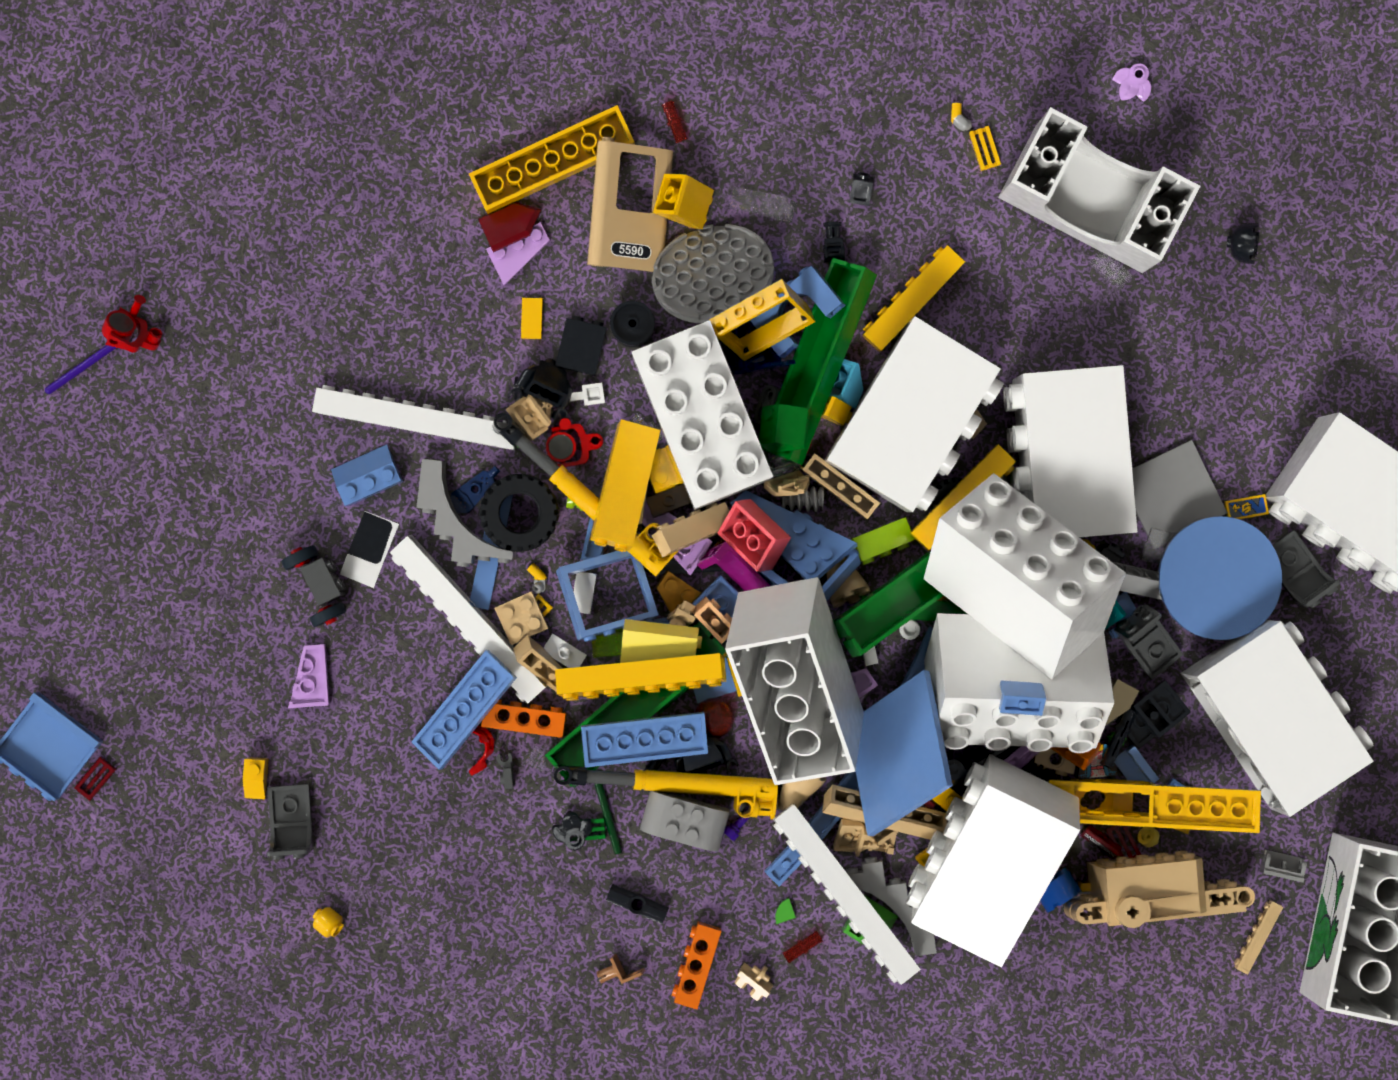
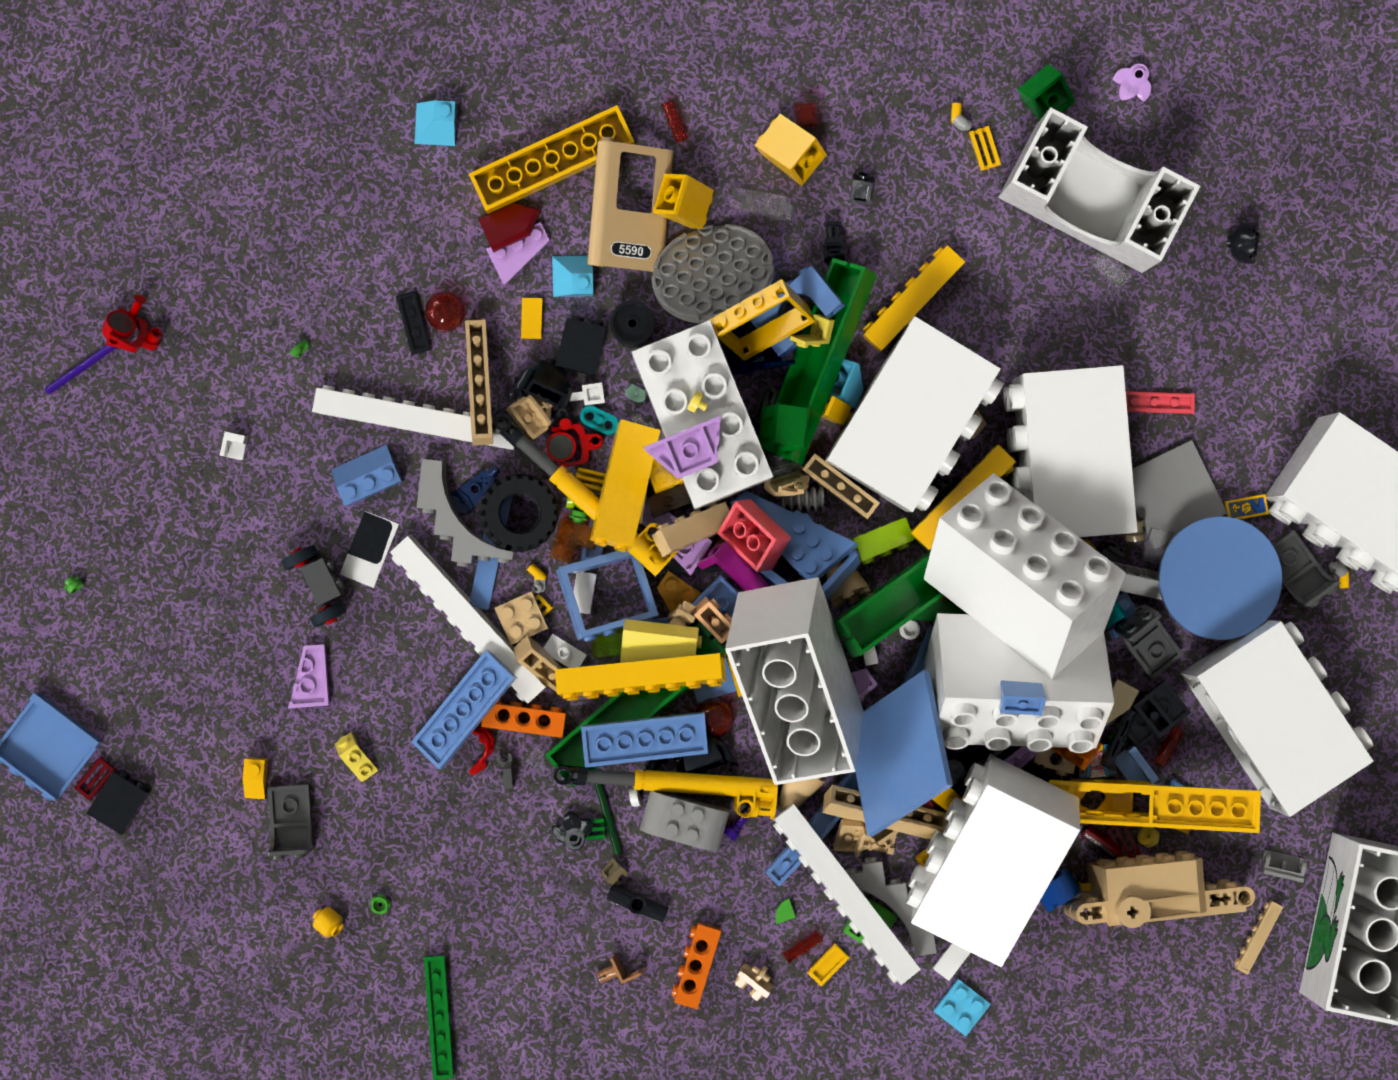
none -> bright green plate [64,576,84,594]
none -> black brick [86,769,151,835]
none -> white panel [220,432,248,460]
none -> bright green tile [289,339,311,359]
none -> light yellow bracket [335,732,378,782]
none -> bright green plate [370,894,390,915]
none -> black tile [396,291,431,355]
none -> medium azure slope [414,100,457,146]
none -> green plate [424,955,454,1080]
none -> clear red cylinder [425,291,466,332]
none -> tan brick [465,319,493,446]
none -> clear orange plate [549,518,596,563]
none -> medium azure slope [552,255,594,297]
none -> bright green plate [569,508,589,524]
none -> yellow tile [576,467,605,494]
none -> teal plate [580,406,618,435]
none -> dark tan tile [600,857,628,886]
none -> sand green piece [625,384,647,403]
none -> white tile [629,786,641,807]
none -> lavender wing [644,416,721,479]
none -> light yellow tile [687,390,708,413]
none -> yellow slope [755,114,827,186]
none -> light yellow bracket [789,314,835,348]
none -> clear red brick [794,102,818,128]
none -> yellow tile [807,943,850,987]
none -> white tile [932,943,971,981]
none -> medium azure plate [933,978,991,1036]
none -> green slope [1017,64,1076,121]
none -> dark tan wheel [1125,516,1146,542]
none -> coral tile [1126,391,1195,414]
none -> clear red pin [1153,726,1185,768]
none -> arm [1329,561,1350,588]

